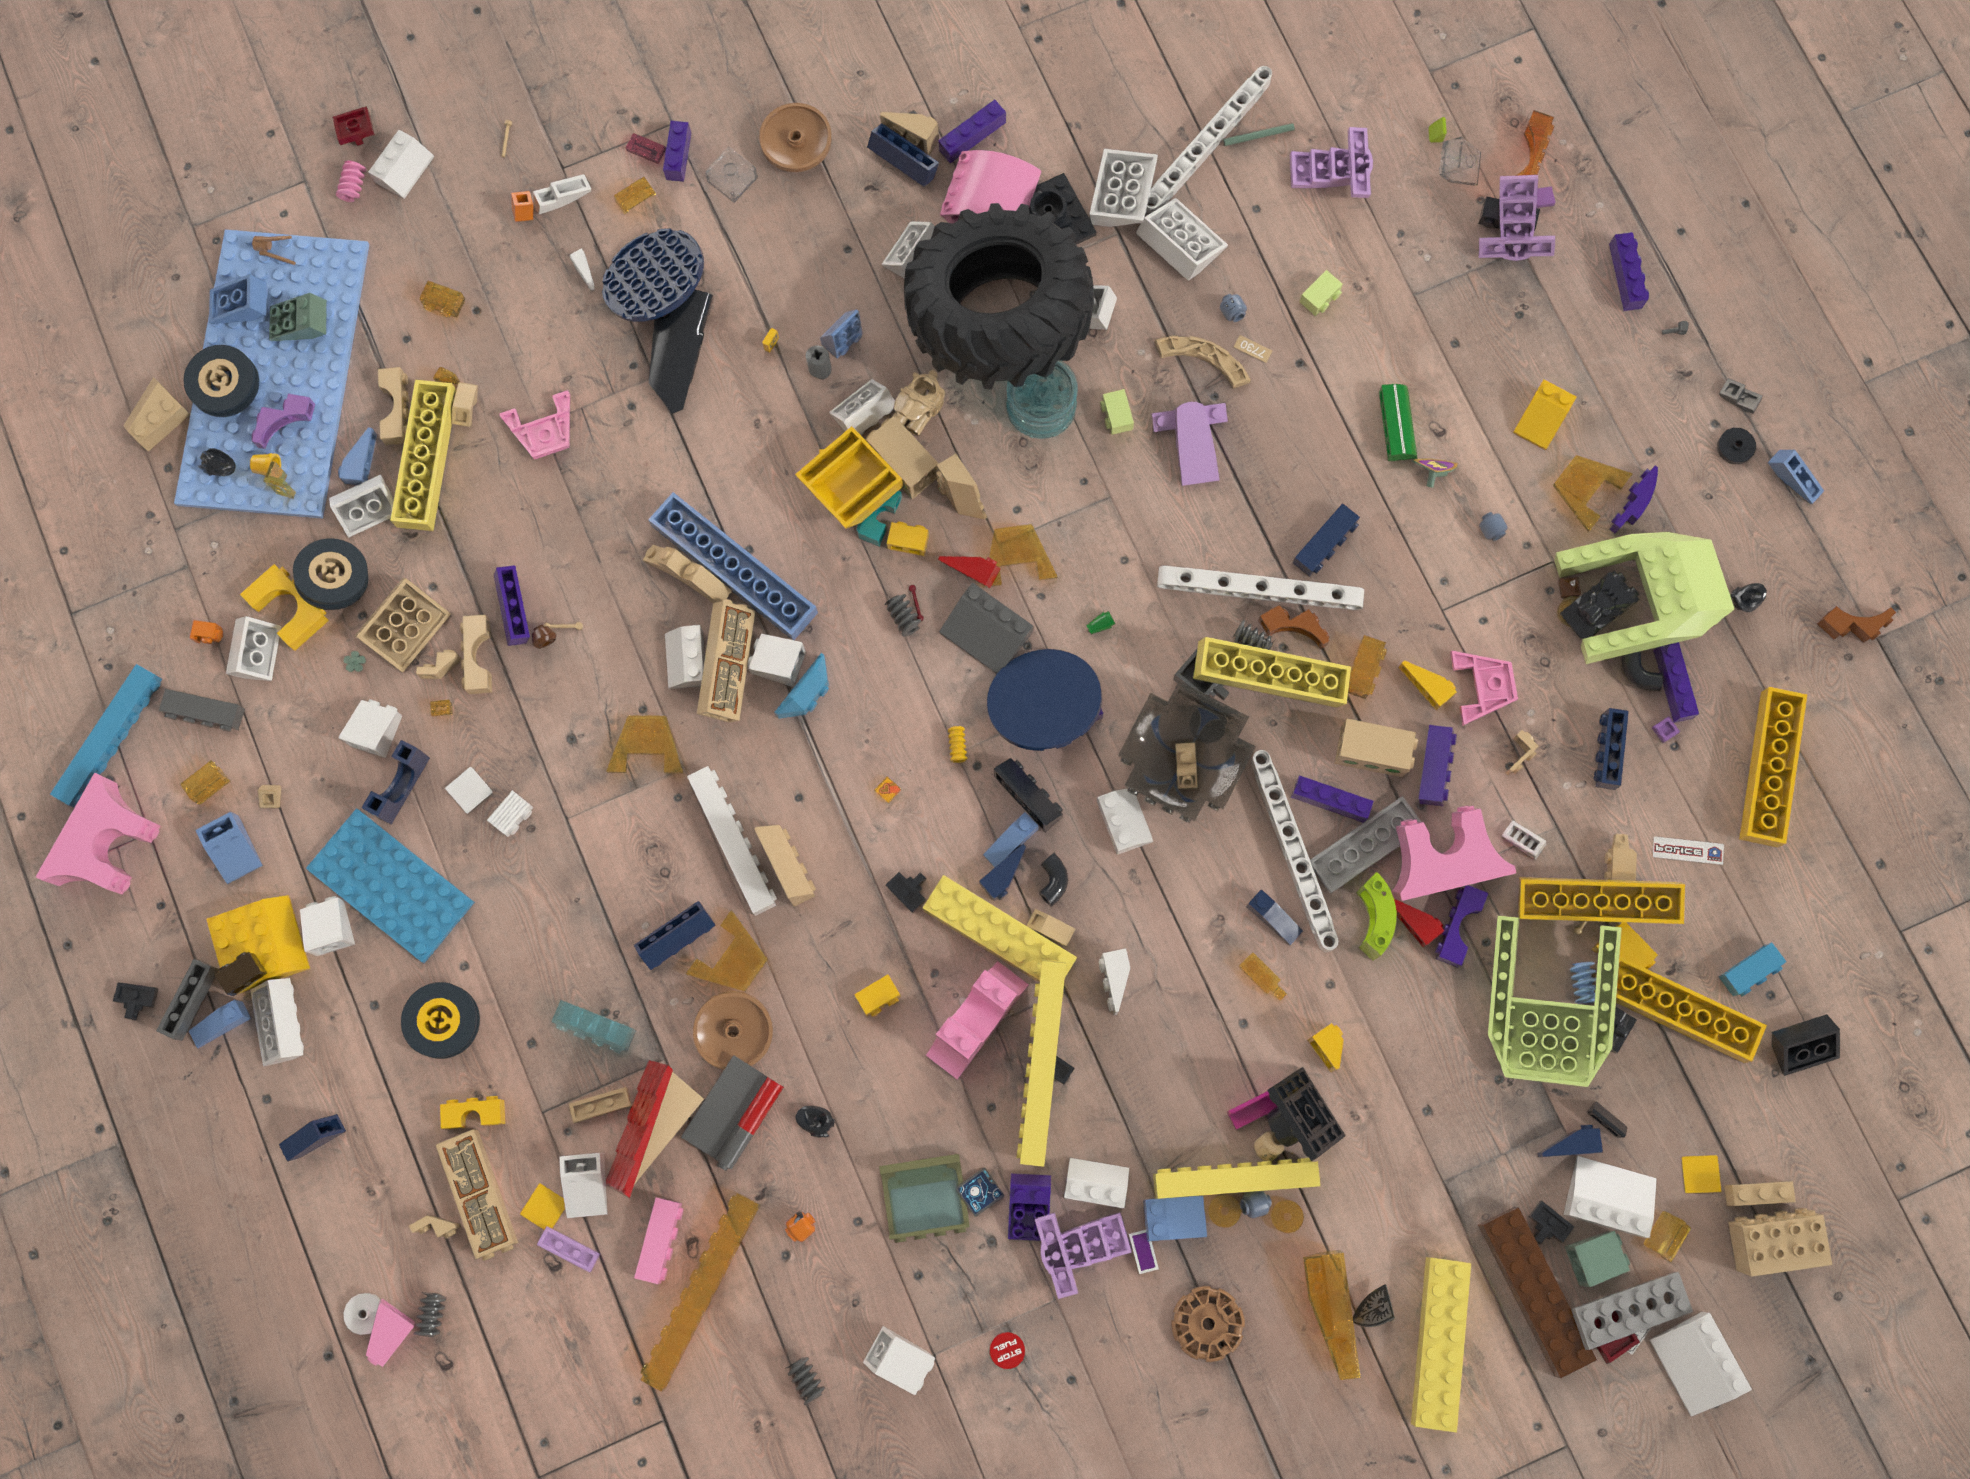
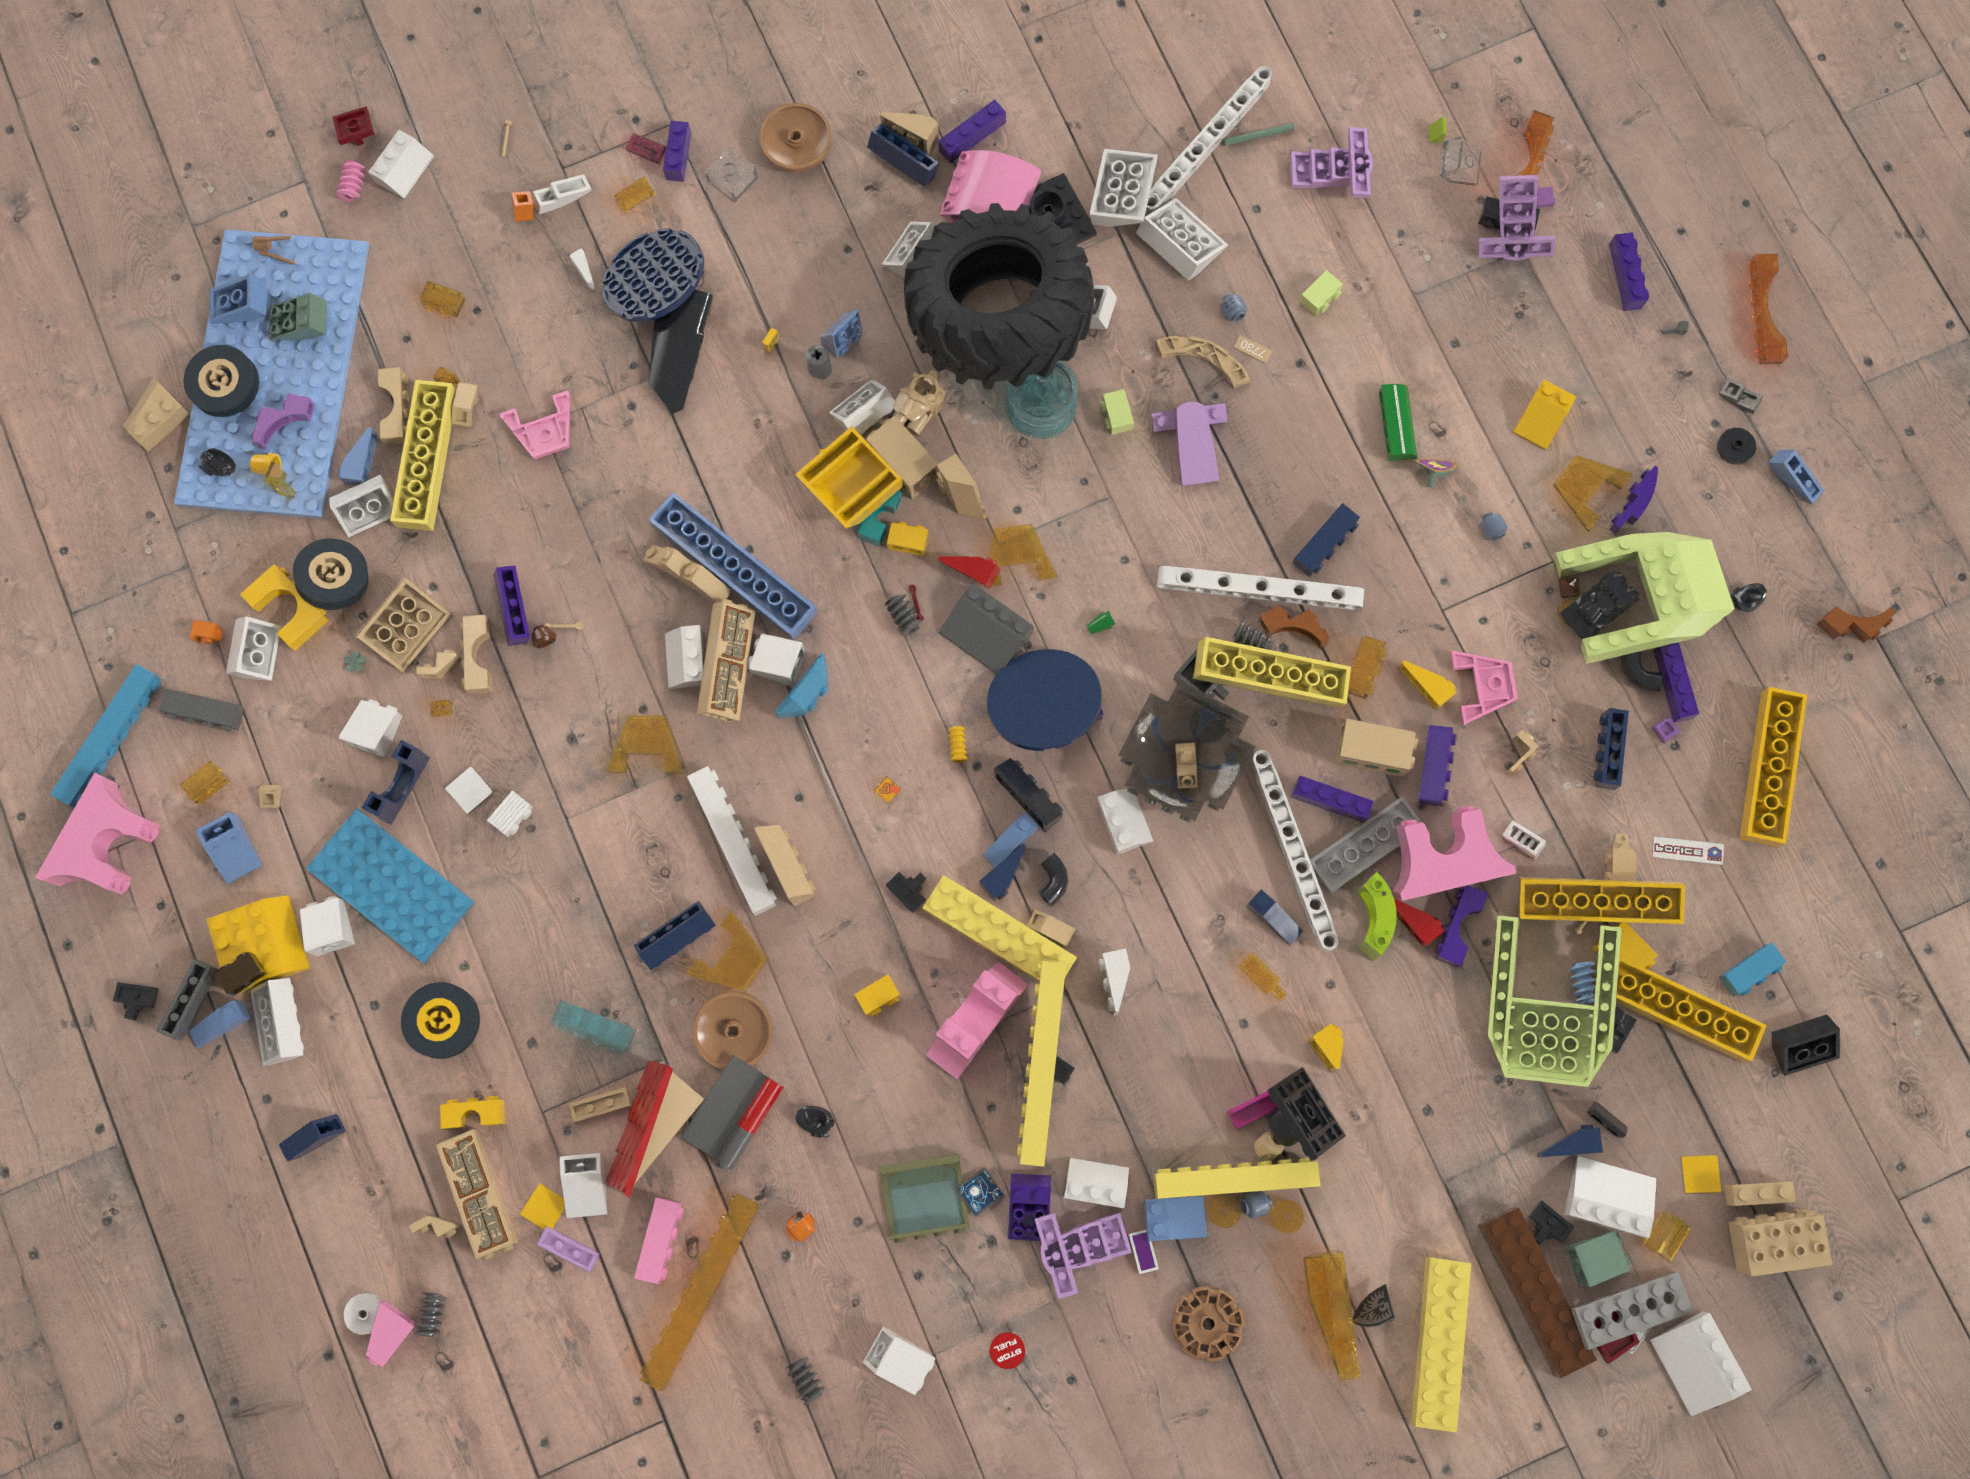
none -> clear orange arch [1747,254,1788,365]

